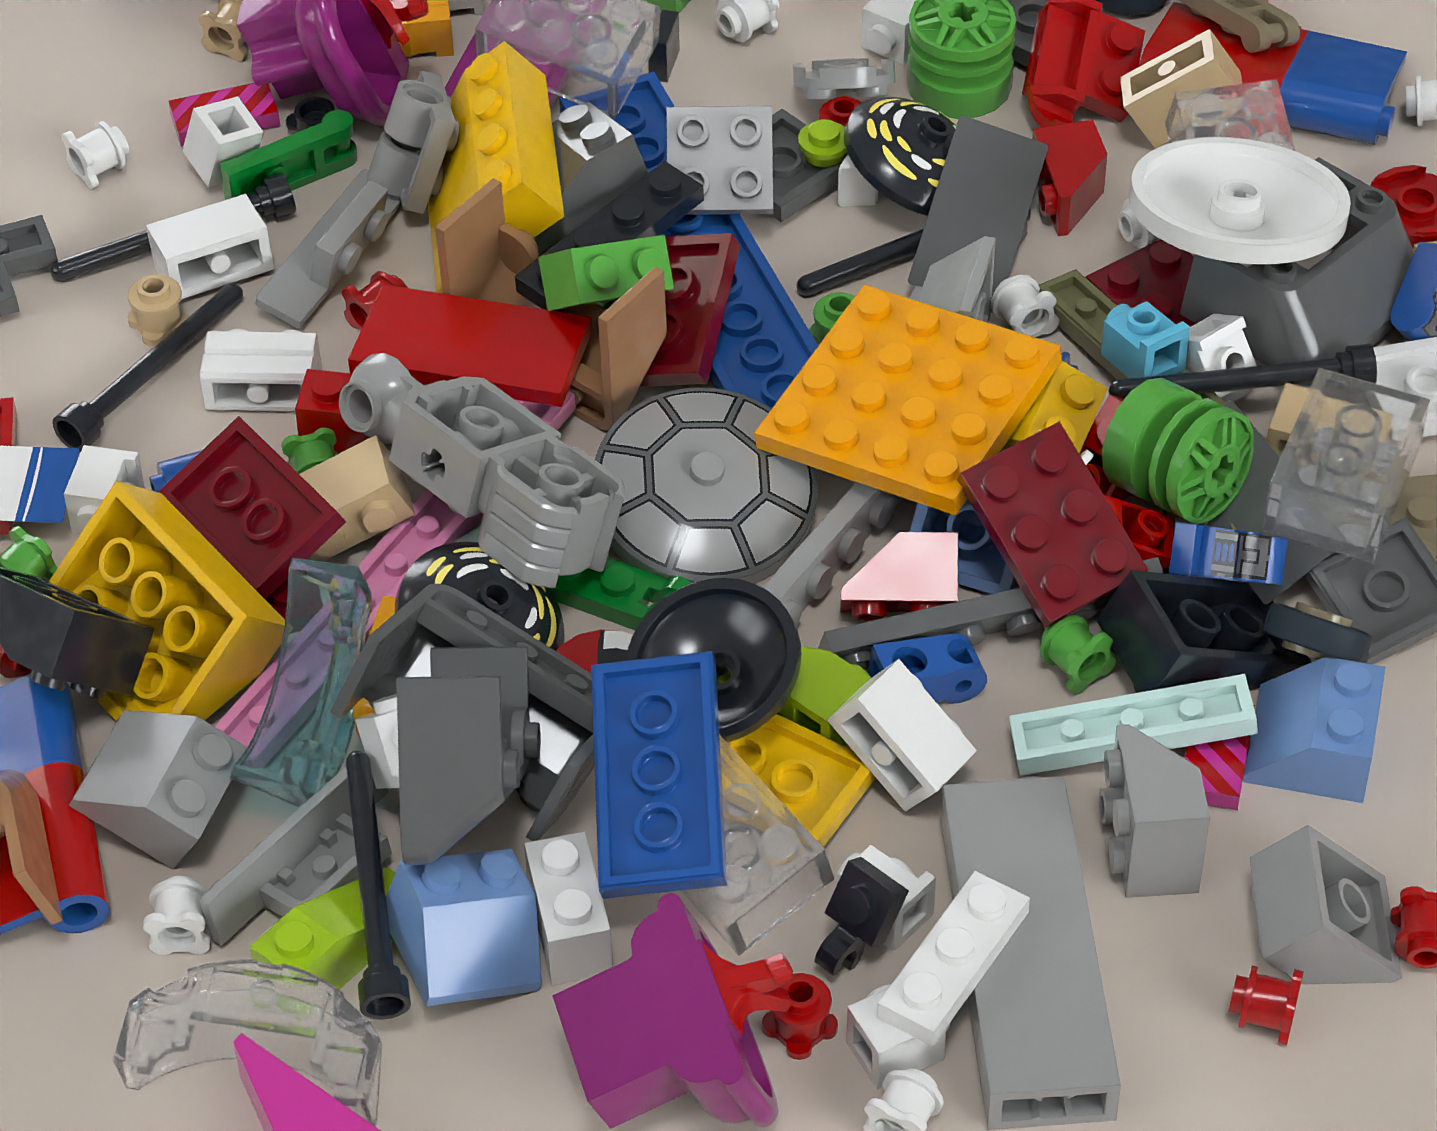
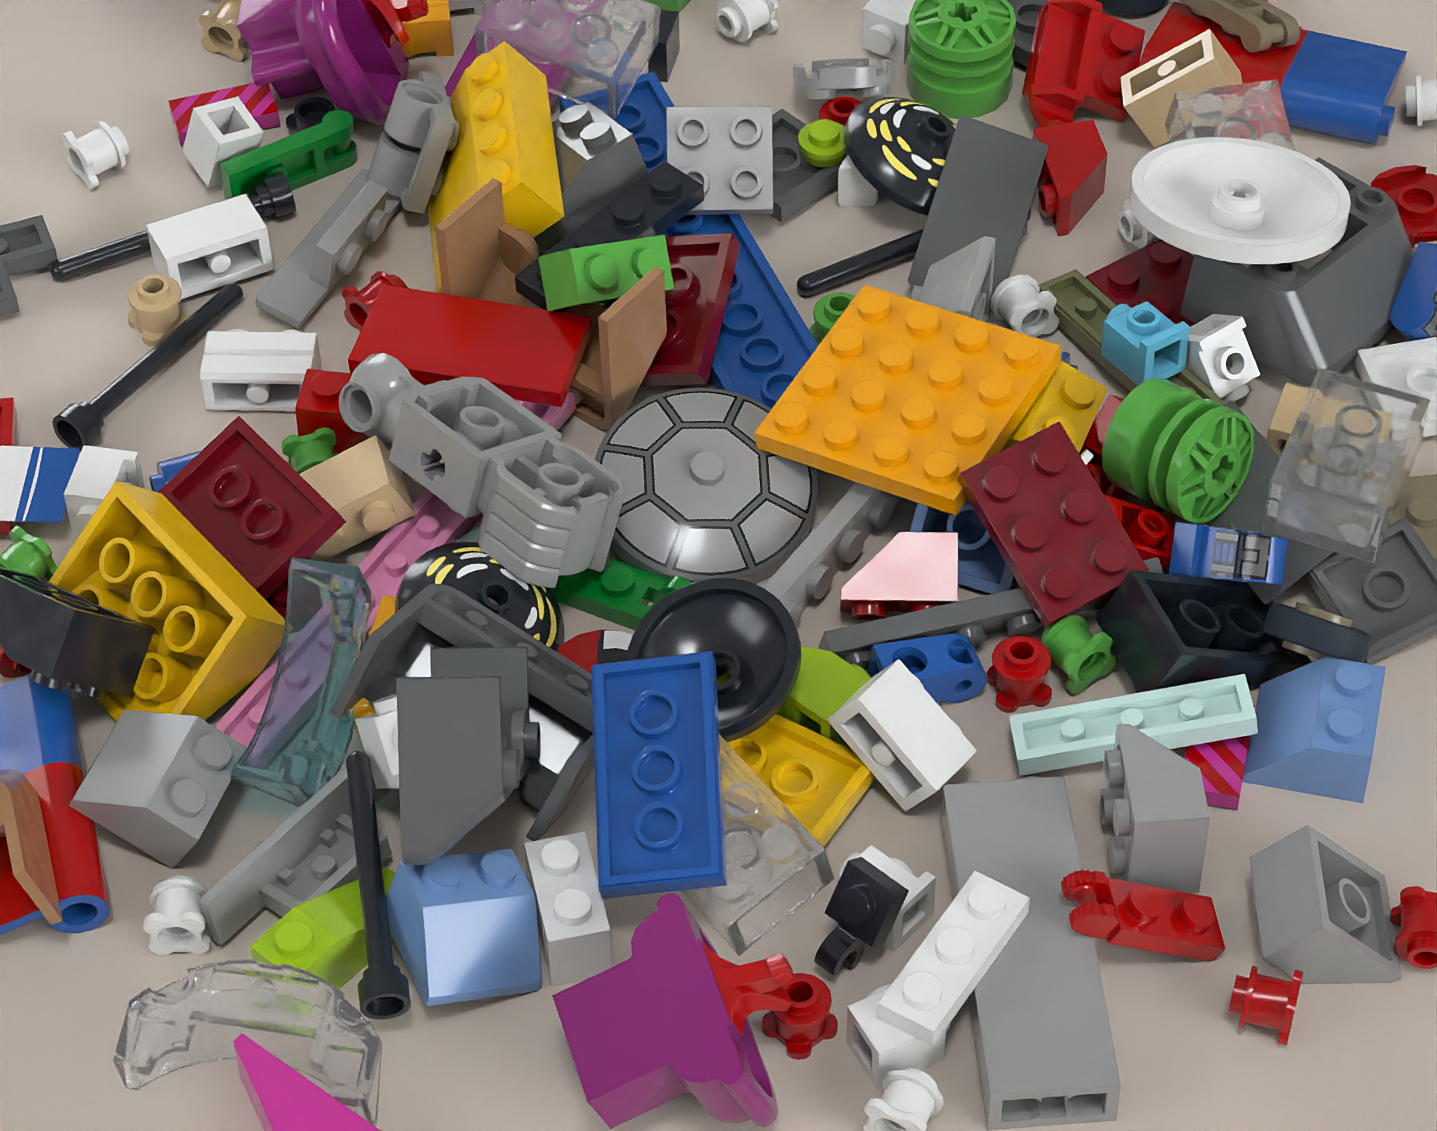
black piece [1108,343,1377,399] -> none
none -> red brick [987,636,1052,713]
none -> red hinge [1060,869,1225,962]

